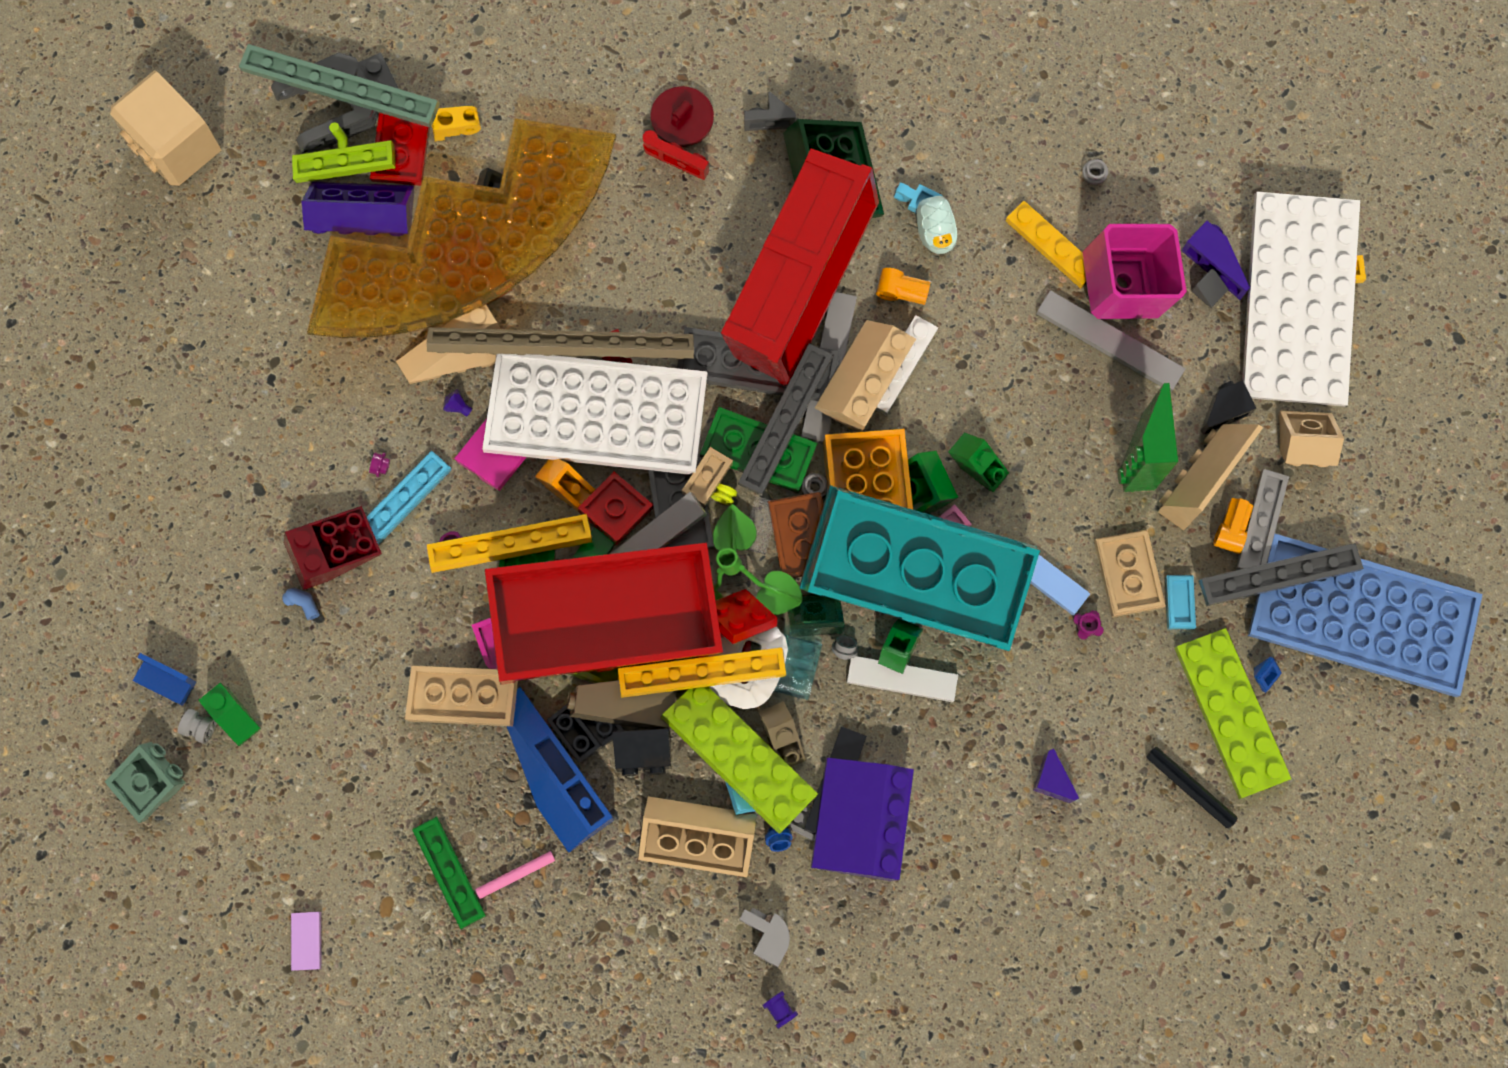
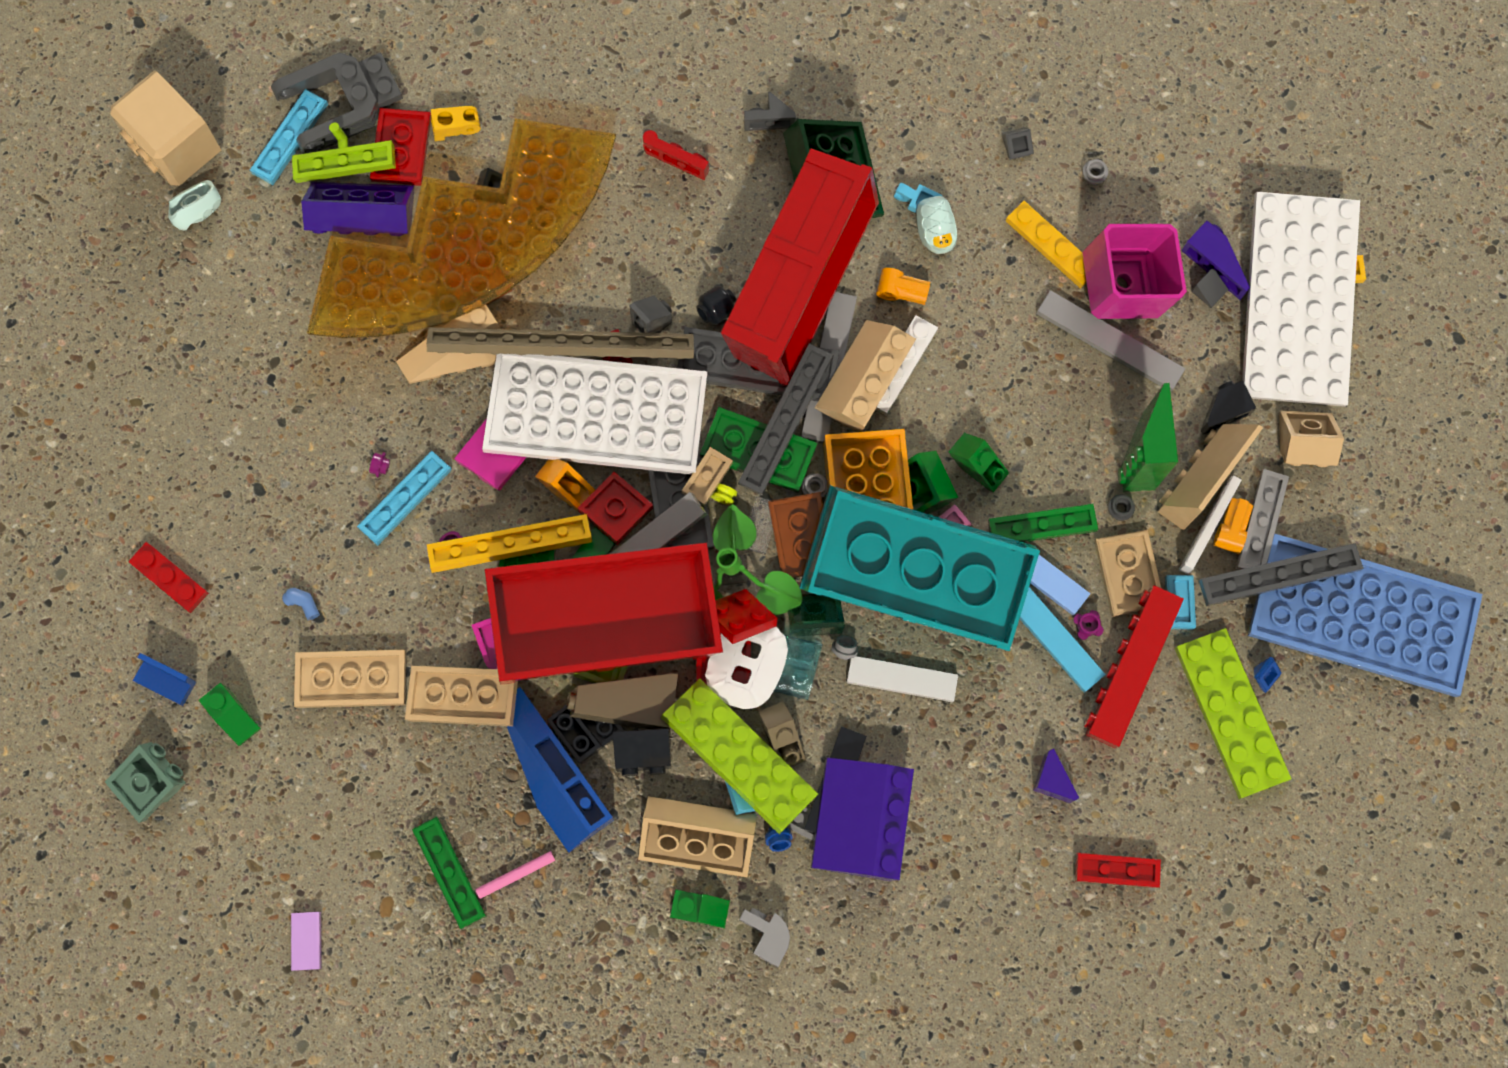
light grey wheel [178,709,216,744] -> none
sand green plate [239,44,440,128] -> none
dark red slope [283,506,382,590] -> none
dark purple rock [443,389,473,417] -> none
yellow plate [618,647,786,698] -> none
dark red shield [650,86,714,147] -> none
dark purple bush [762,991,798,1029] -> none
green slope [878,619,923,674] -> none
black axle [1146,747,1238,828] -> none
none -> red plate [128,541,209,613]
none -> light aqua piece [168,180,221,231]
none -> medium azure tile [250,89,328,185]
none -> tan plate [294,650,406,708]
none -> dark grey slope [629,295,672,333]
none -> green slope [670,890,730,929]
none -> black head [696,286,736,325]
none -> green plate [988,504,1098,542]
none -> dark grey slope [1002,128,1034,160]
none -> medium azure tile [1020,587,1106,693]
none -> red plate [1075,853,1161,888]
none -> red brick [1084,585,1184,749]
none -> dark grey plate [1108,494,1135,521]
none -> white tile [1179,475,1242,575]

